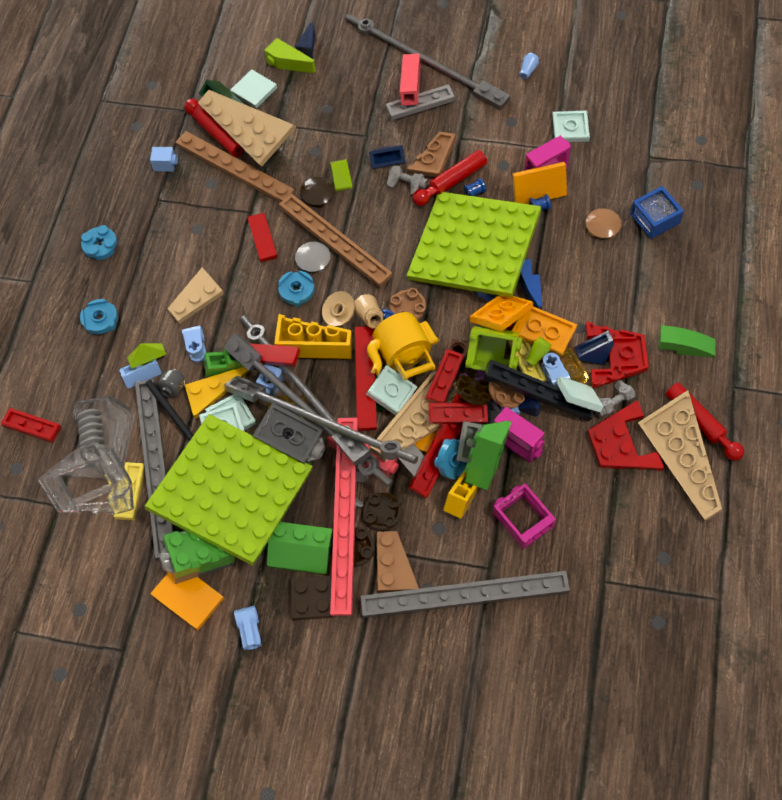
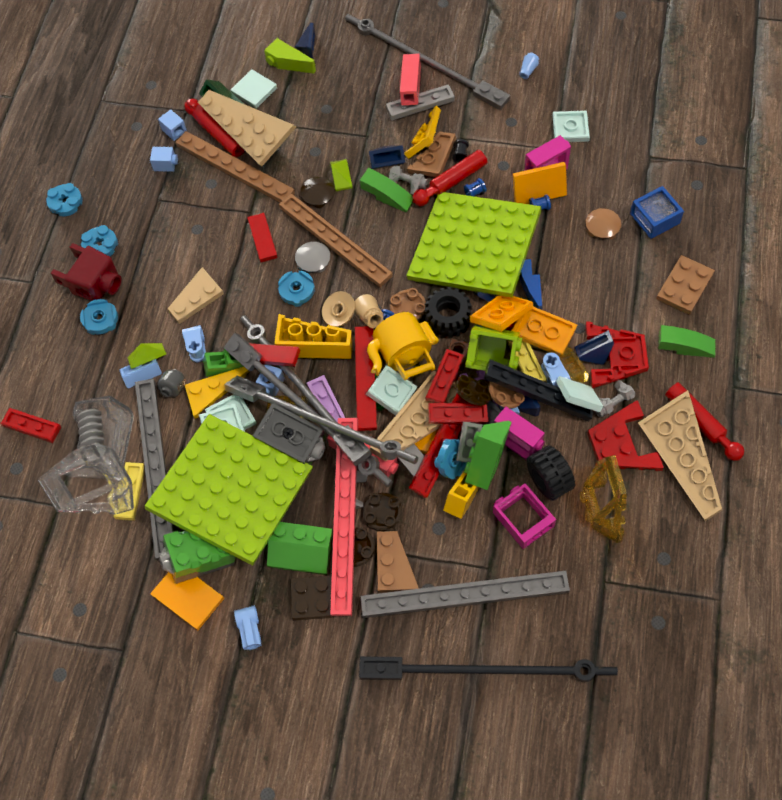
black bar [145,379,194,441] -> none
lime cone [526,336,552,366] -> none
none -> dark azure plate [46,183,83,216]
none -> dark red piece [51,243,122,301]
none -> light blue brick [158,110,187,141]
none -> lavender plate [307,375,345,422]
none -> black bar [359,656,618,682]
none -> bright green slope [360,168,413,213]
none -> yellow wing [404,105,441,159]
none -> black tyre [425,287,472,338]
none -> black bush [452,139,469,162]
none -> black tyre [526,445,575,501]
none -> clear yellow windscreen [580,455,627,543]
none -> medium nougat plate [656,255,715,315]

